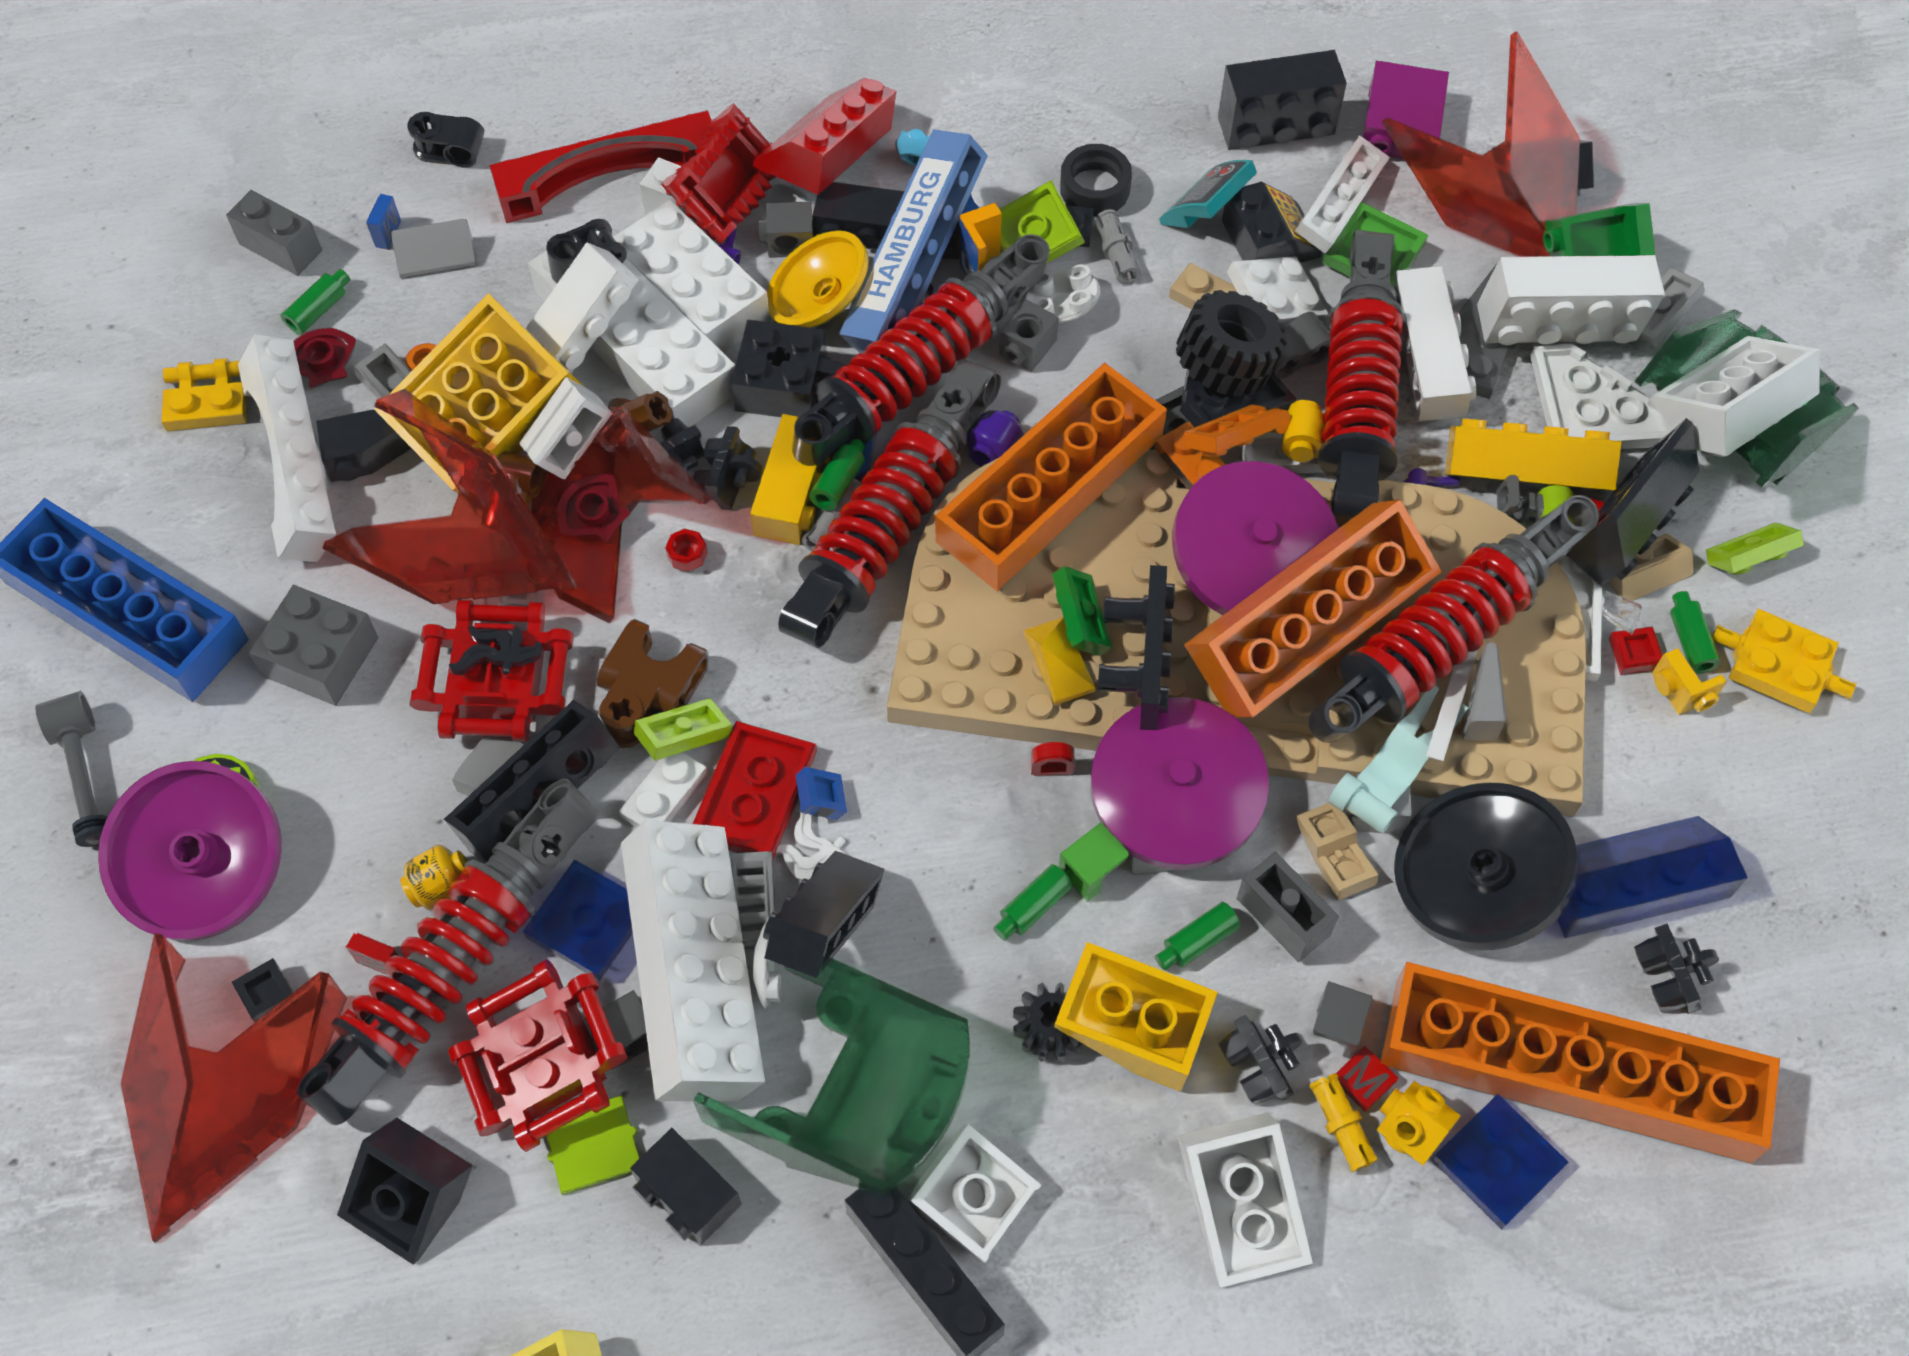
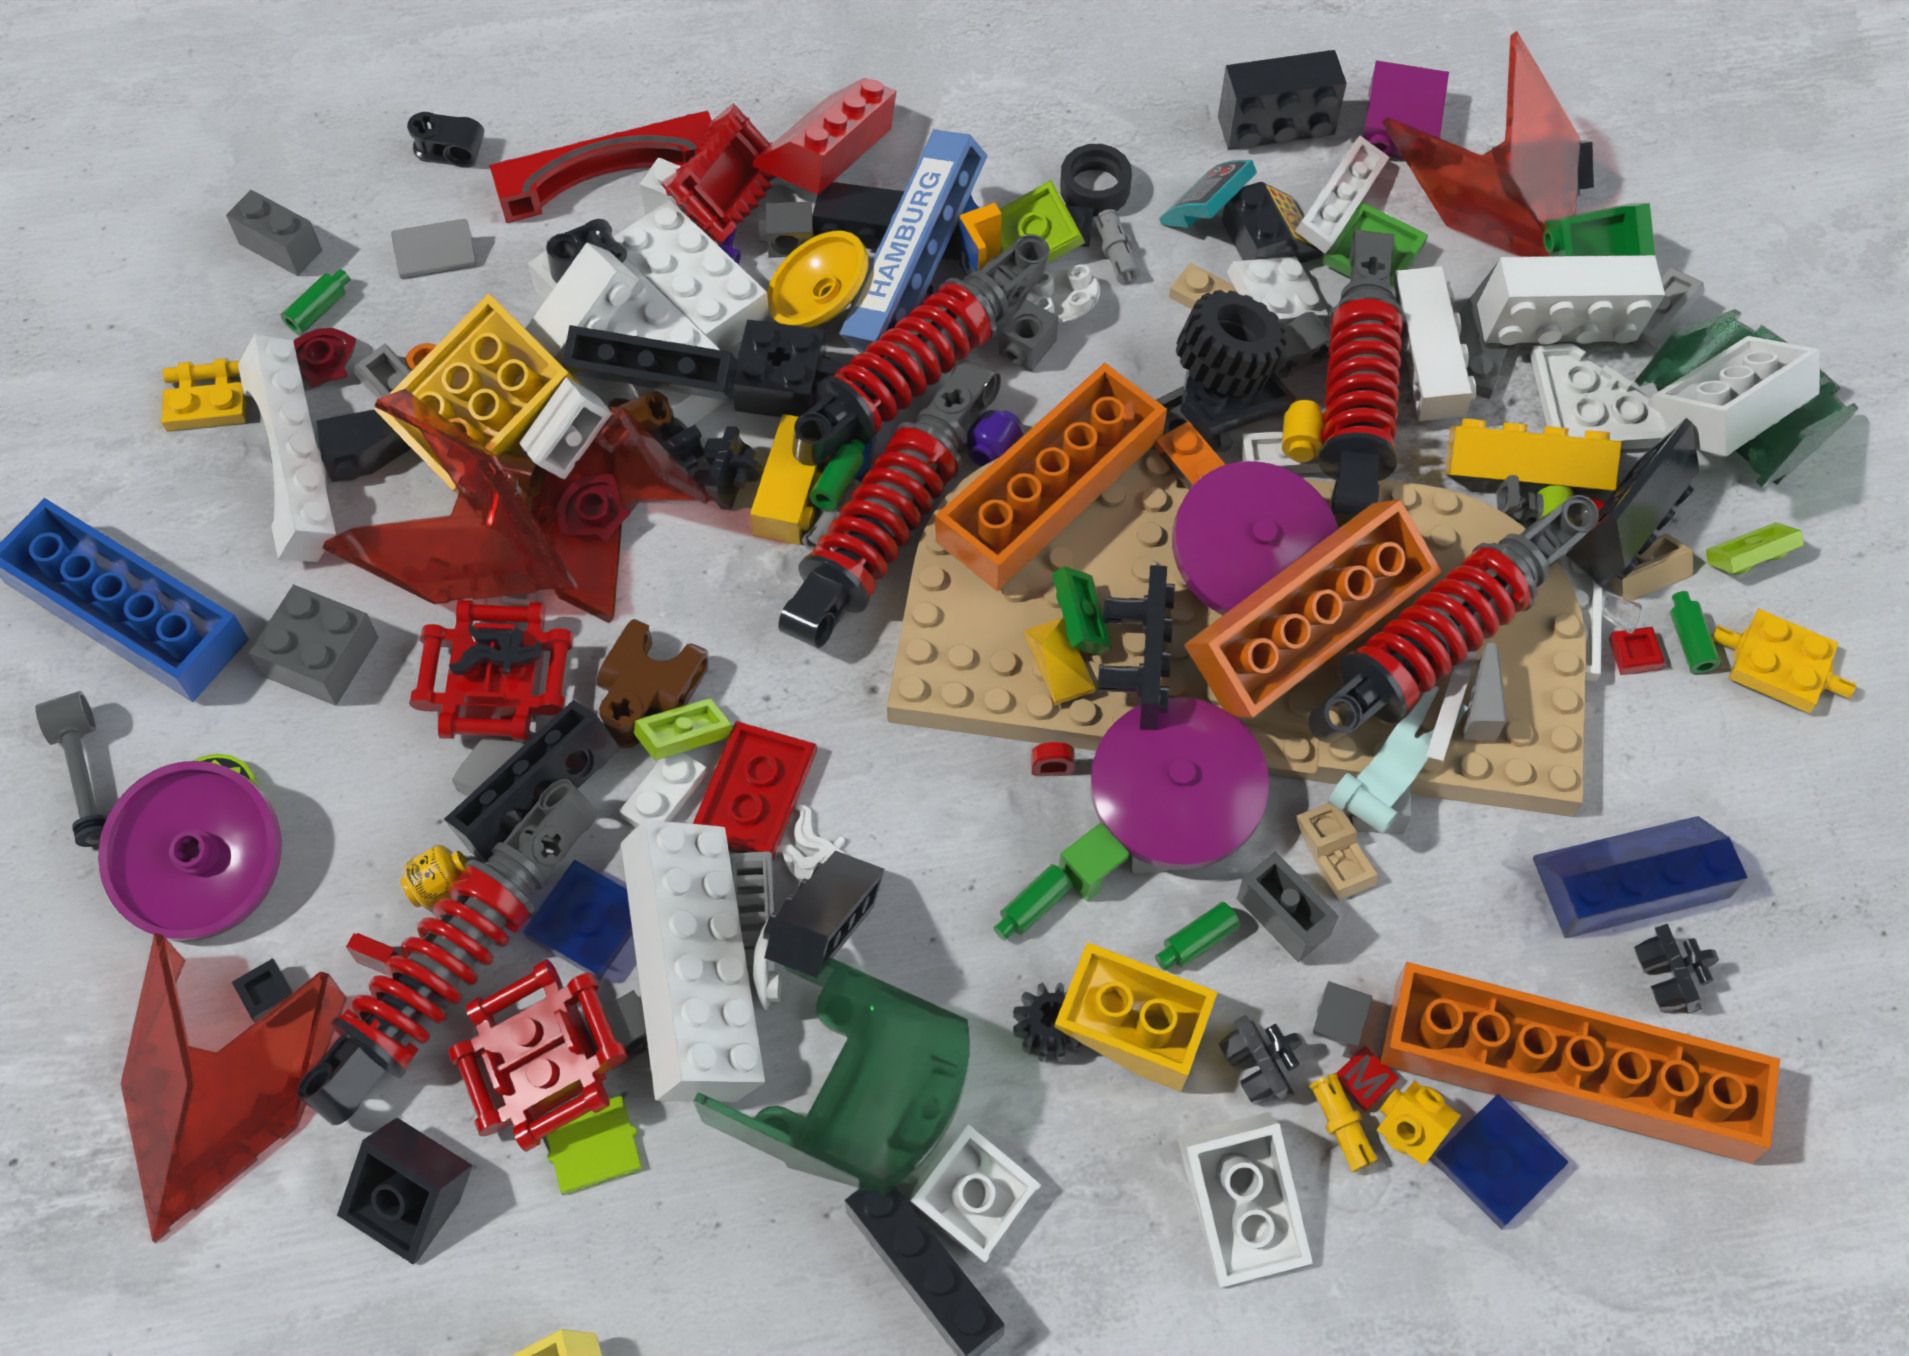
blue tile [366,194,401,250] -> none
black brick [630,1127,742,1246] -> none
red tile [665,528,708,572] -> none
blue plate [796,767,847,820] -> none
medium azure plate [895,129,930,166] -> none
orange plate [1184,405,1290,457] -> none
black dish [1394,782,1579,951] -> none
dark purple hand [1403,468,1460,487] -> none
yellow bracket [1652,648,1727,715] -> none
none -> black brick [562,325,738,401]

